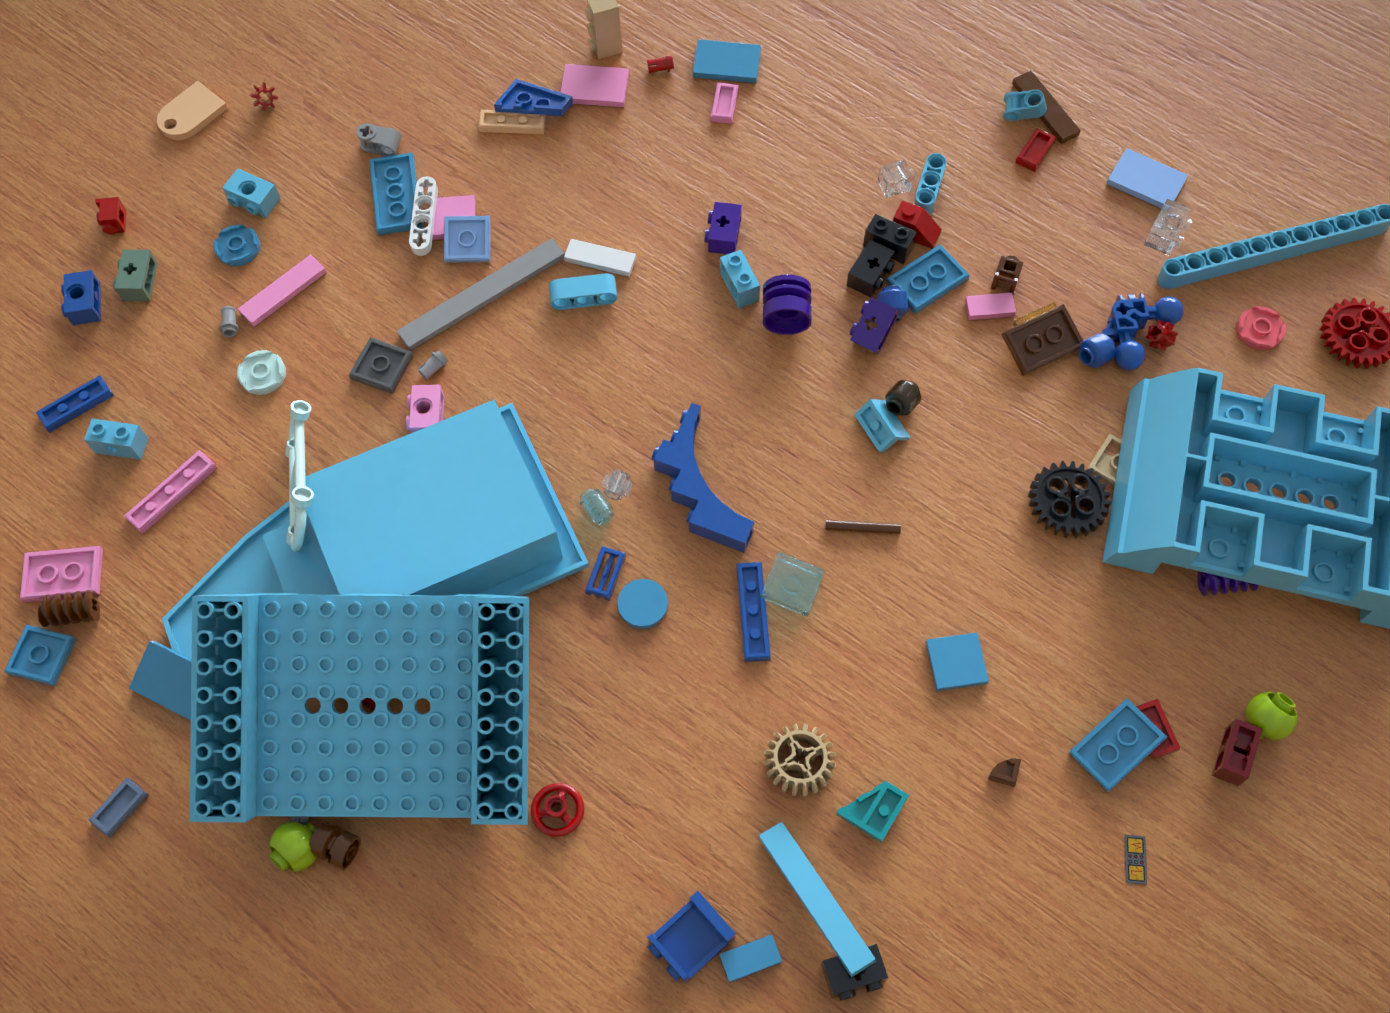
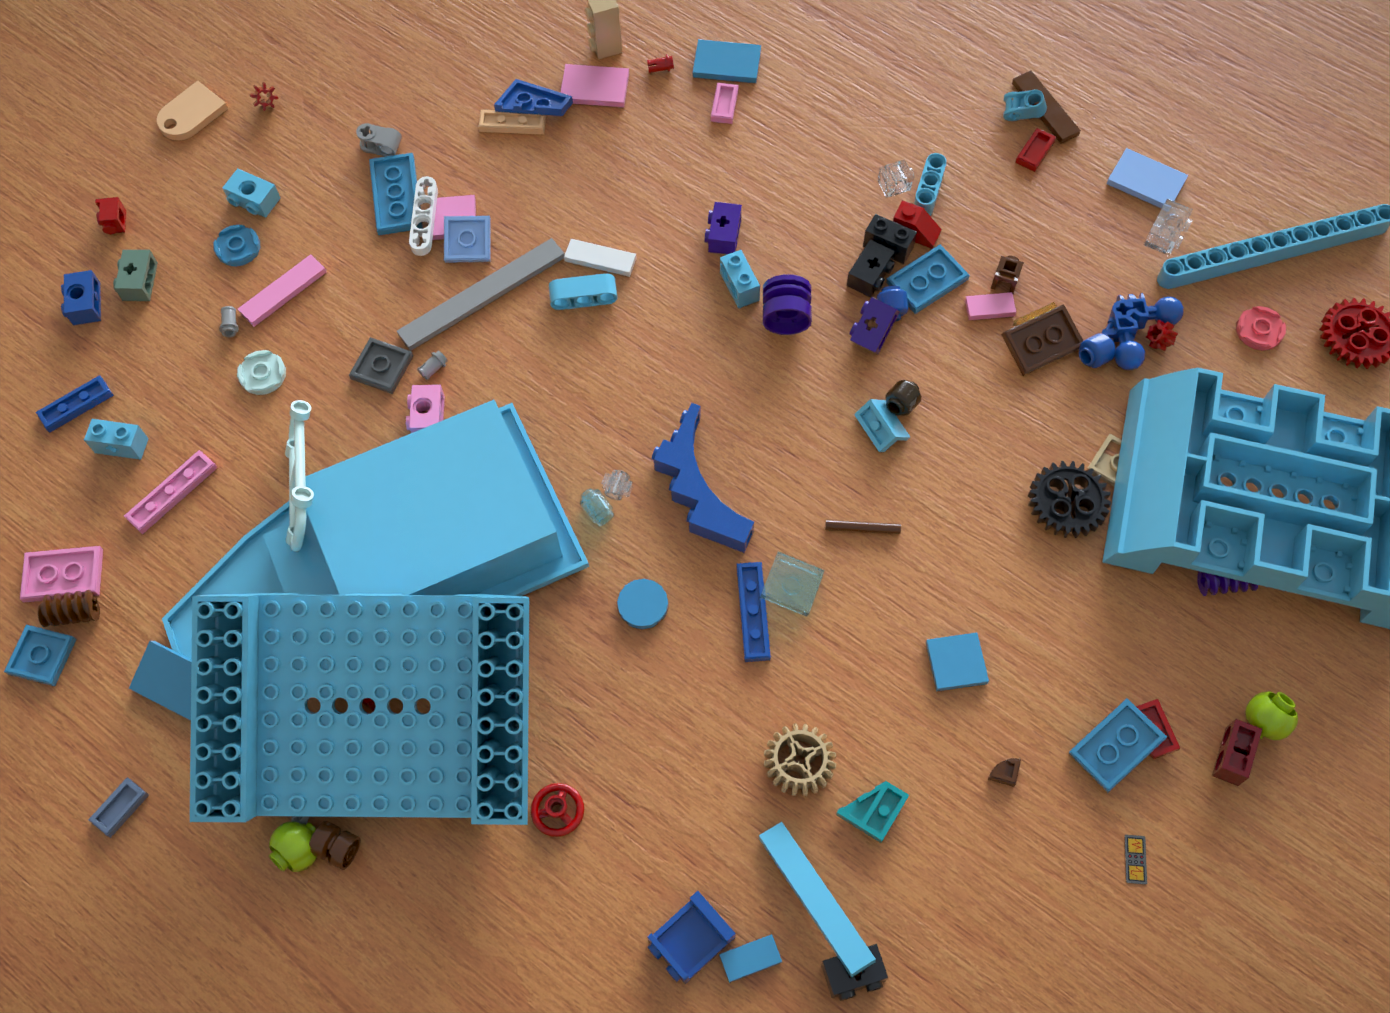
blue tile [585,546,626,601] -> none

